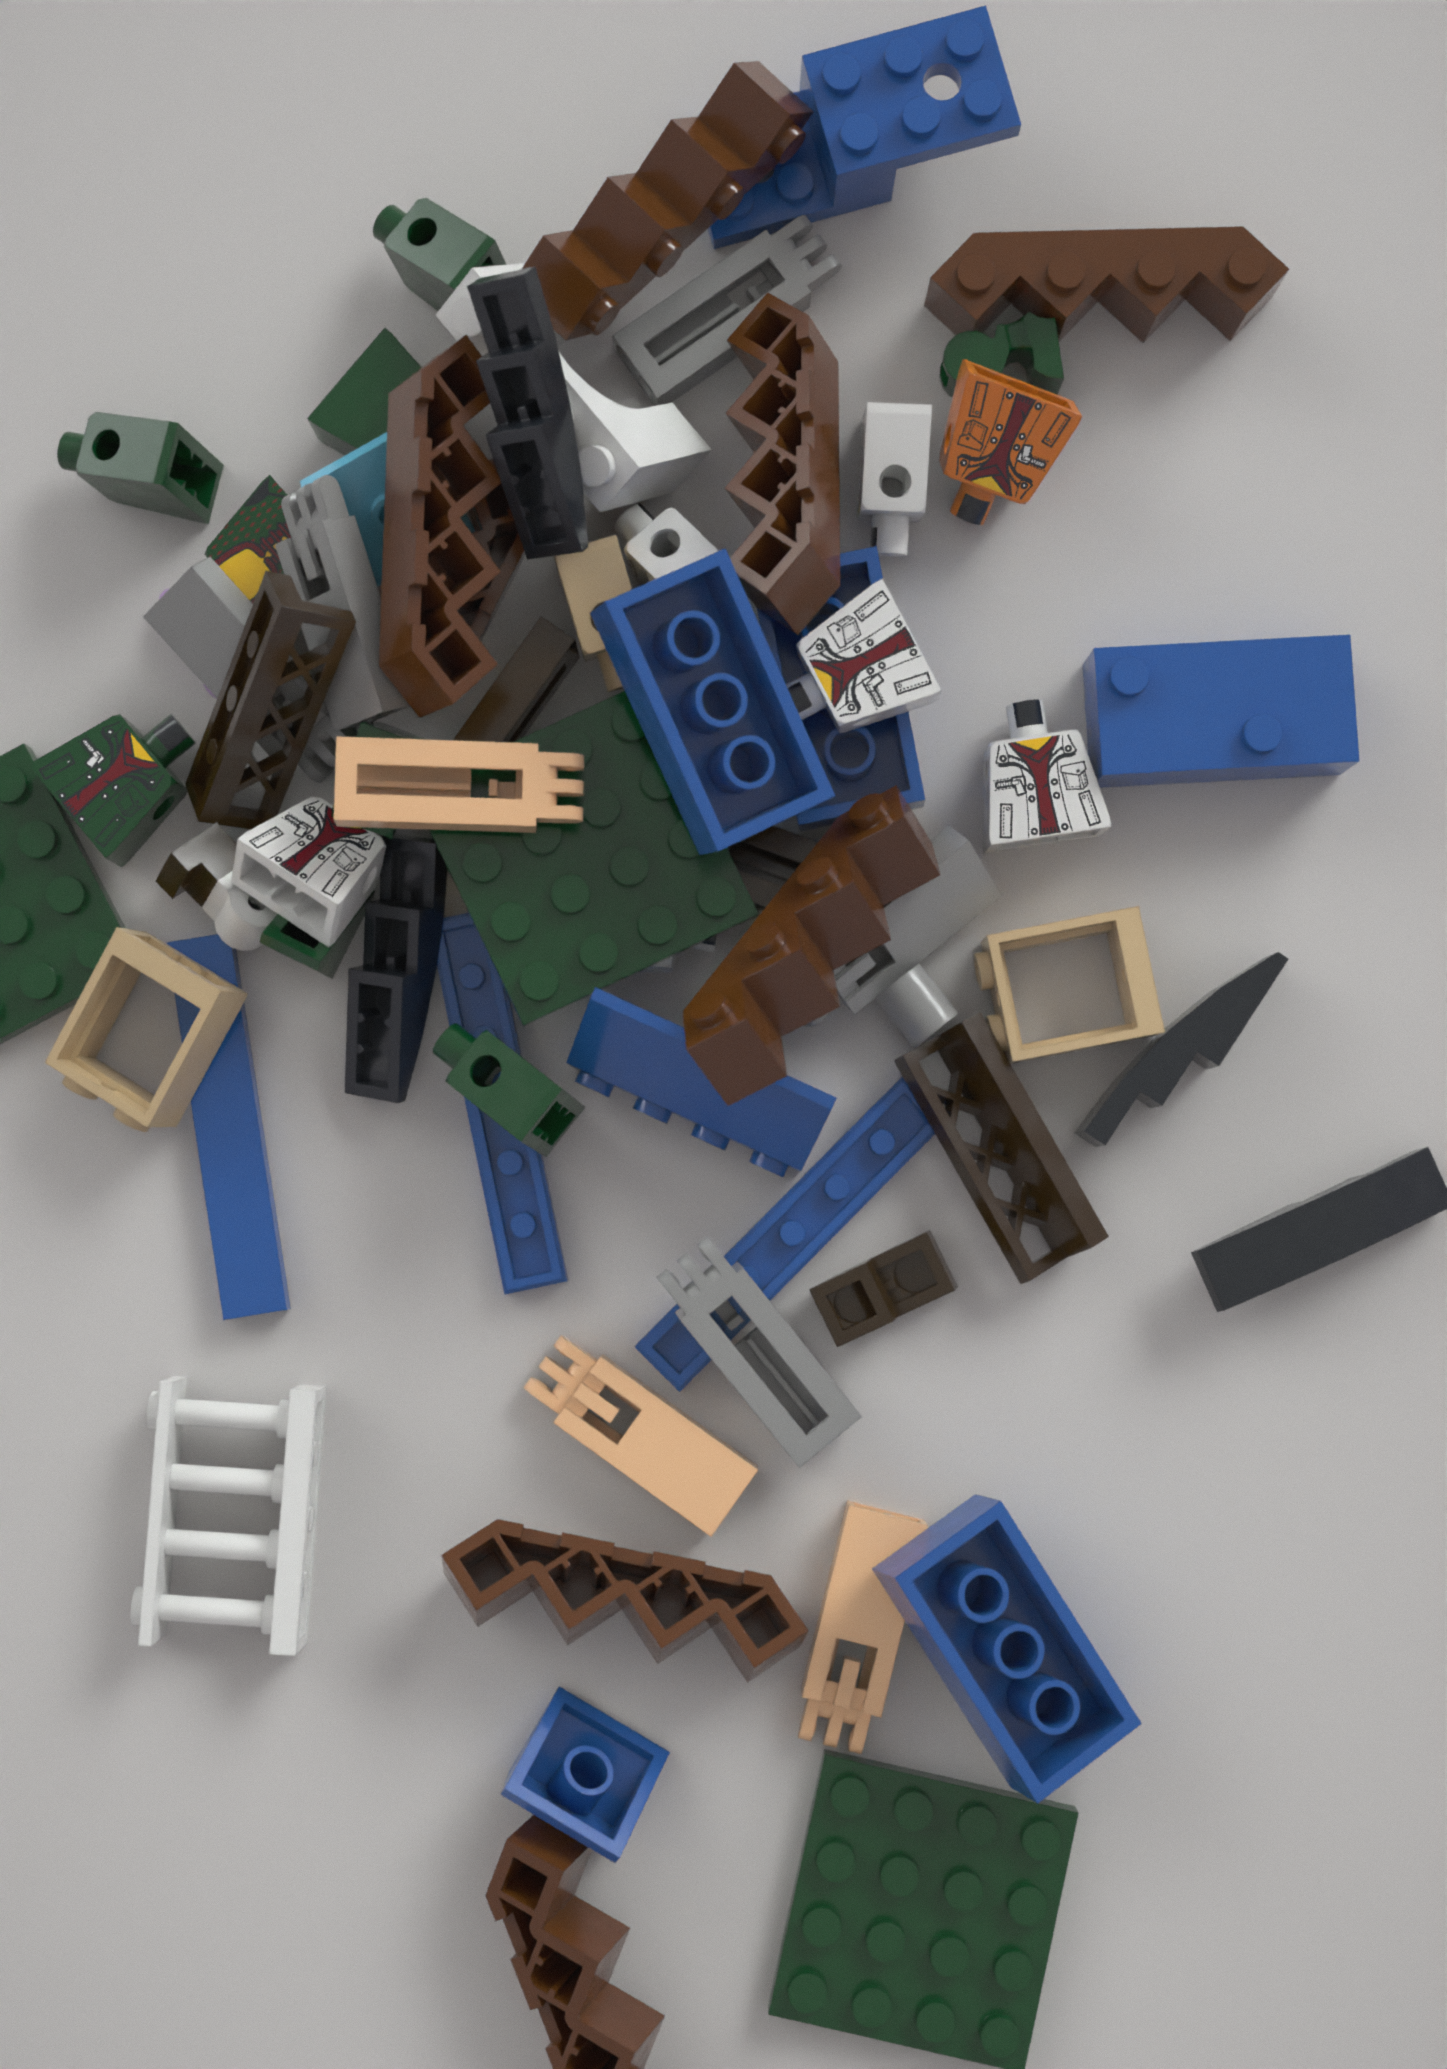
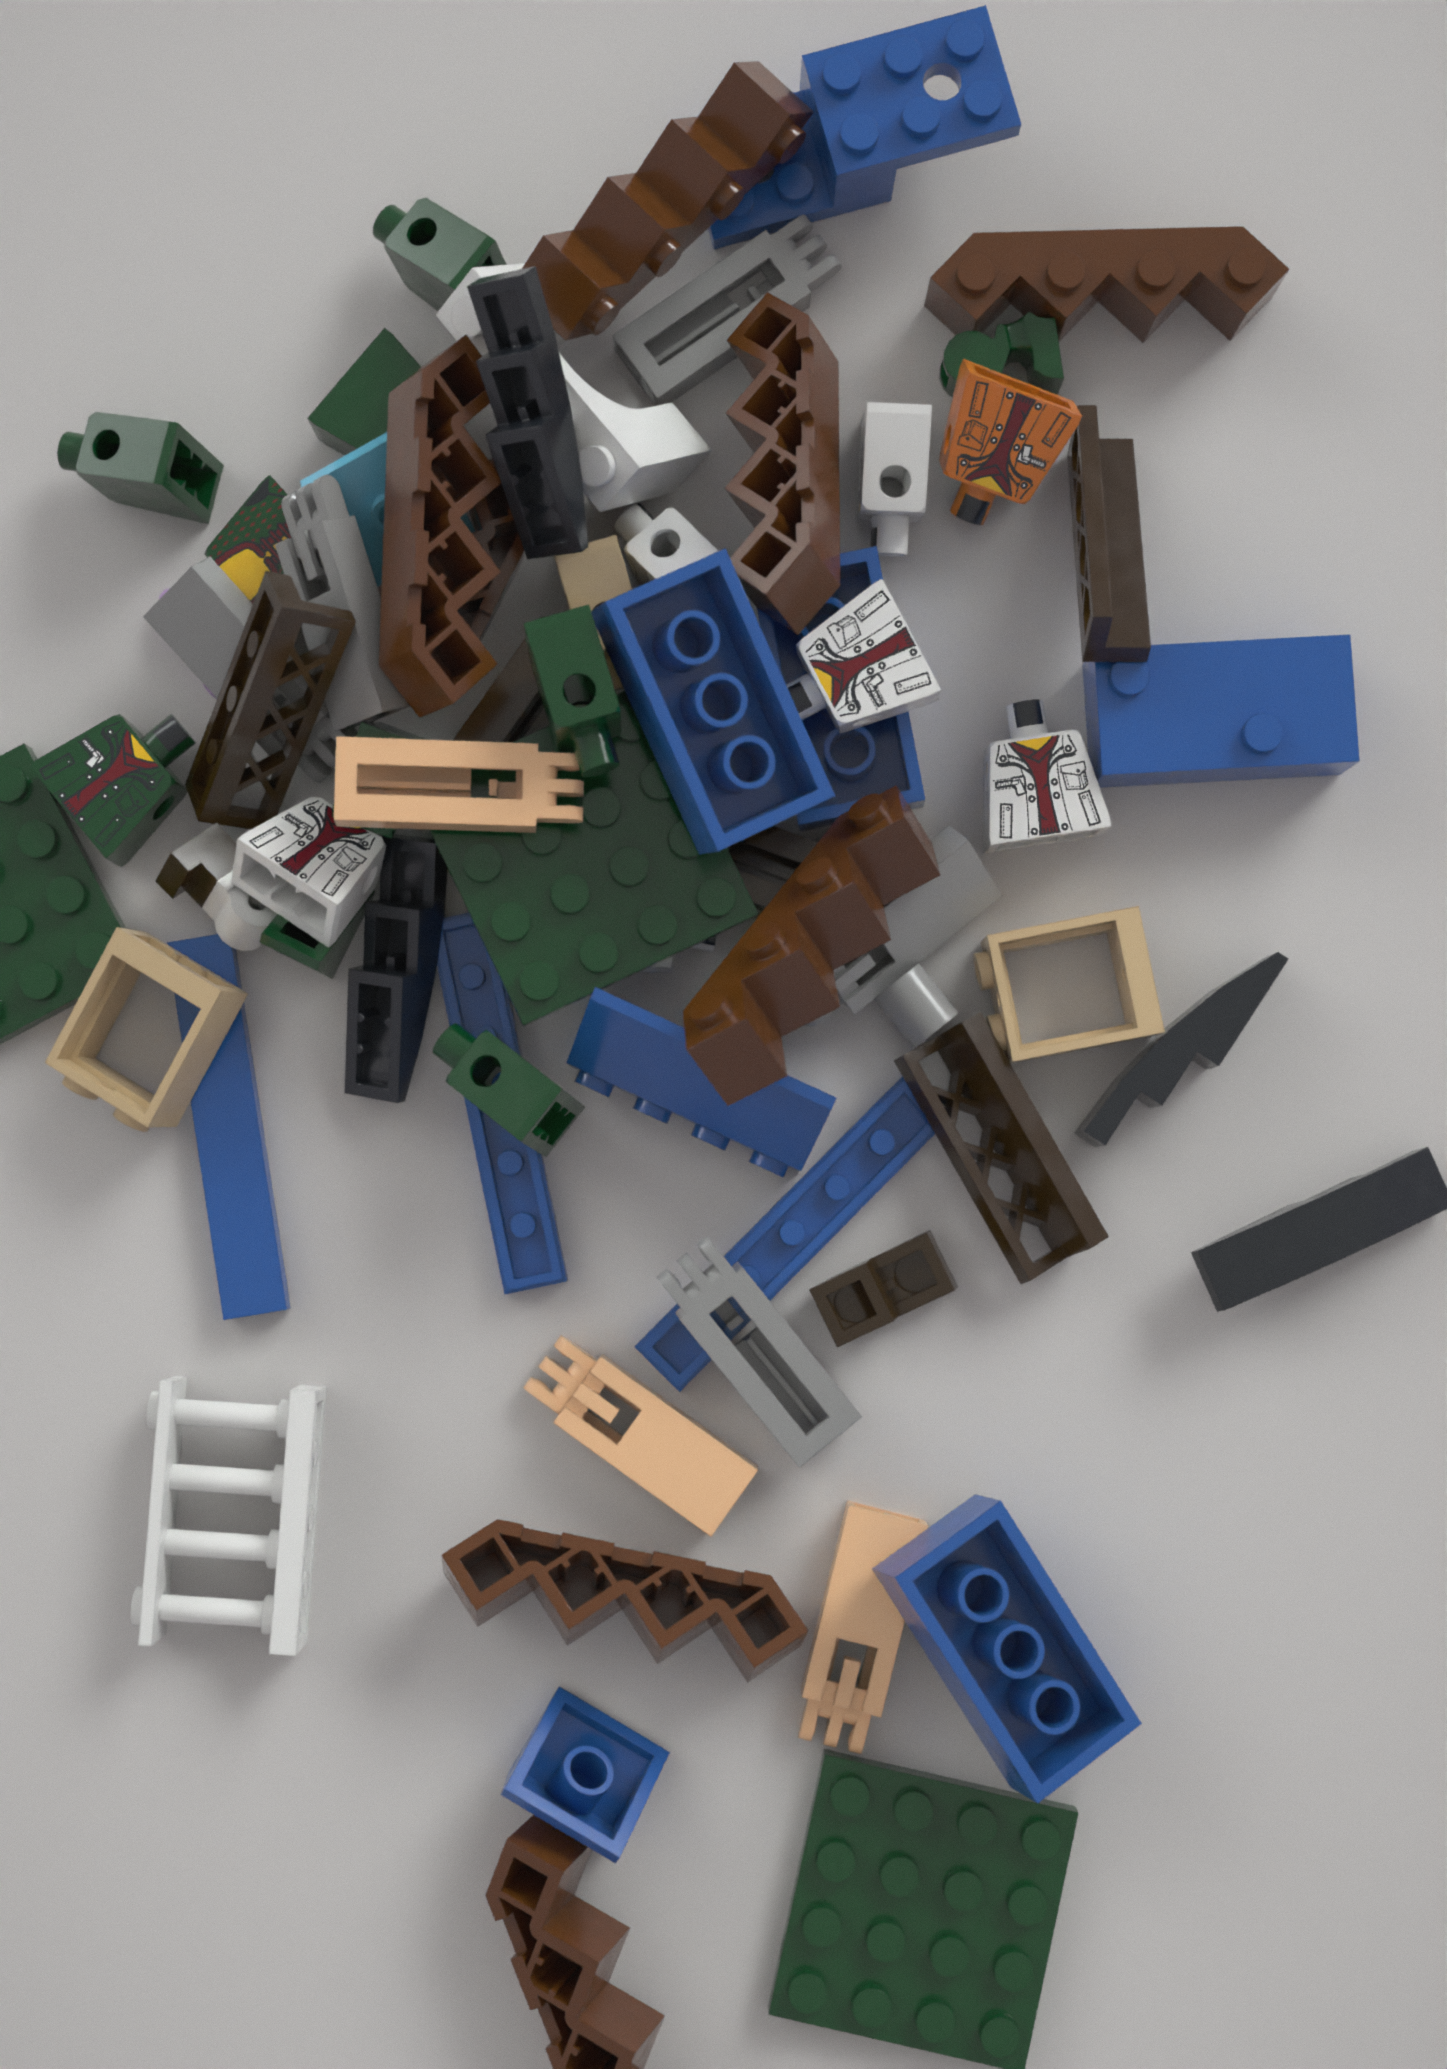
none -> dark green torso [524,604,621,777]
none -> dark brown fence [1067,405,1151,662]

